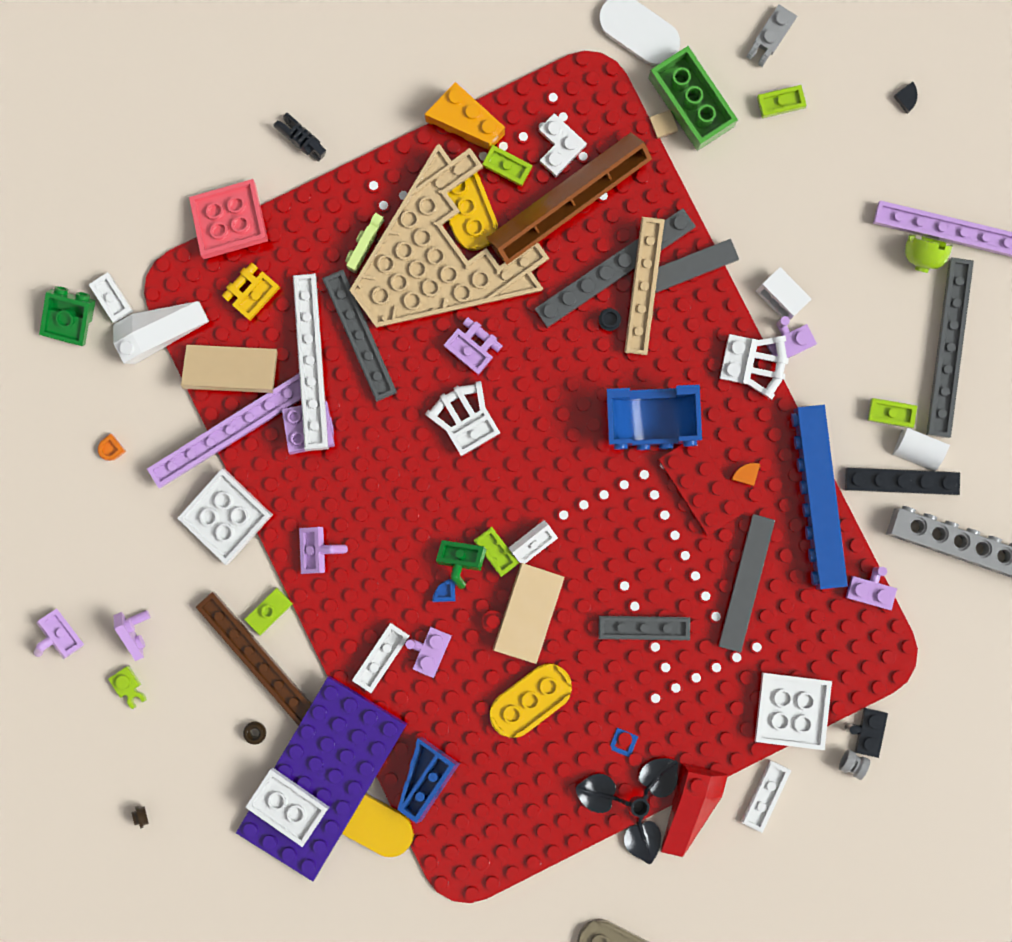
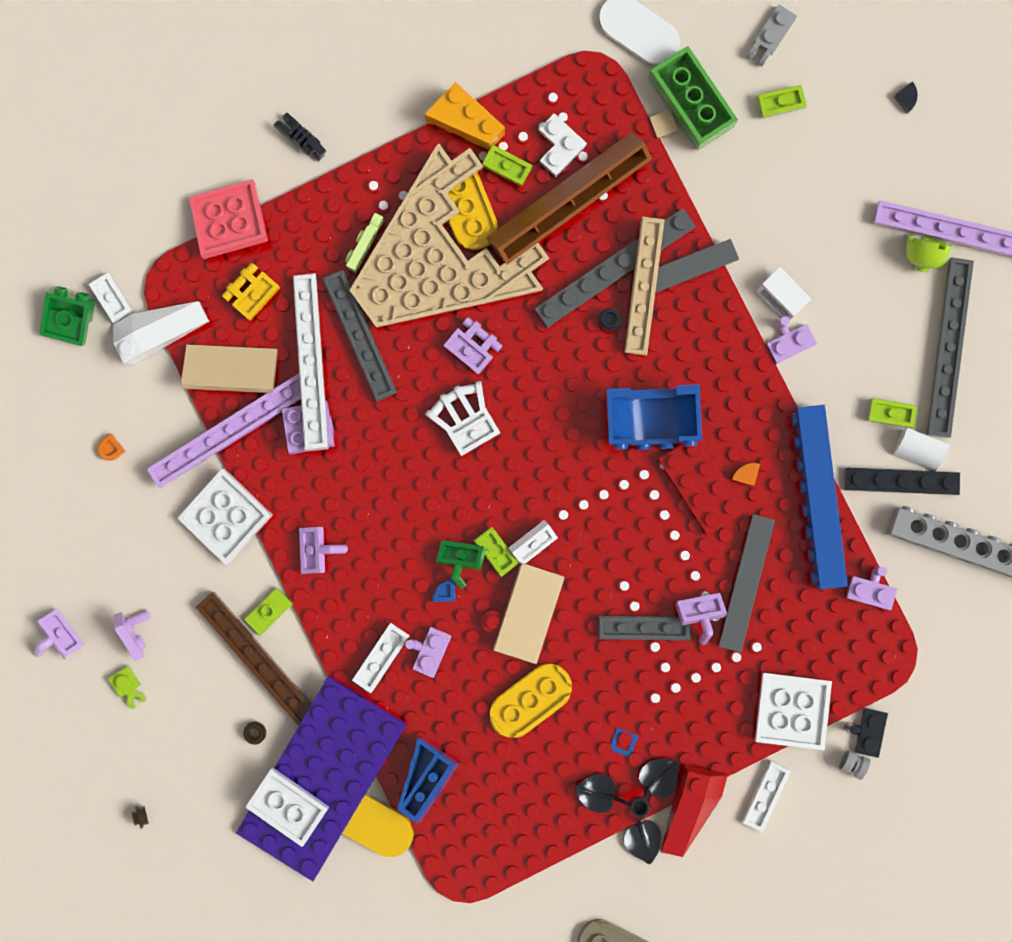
white plate [719,334,789,400] -> none
none -> lavender plate [675,593,727,645]

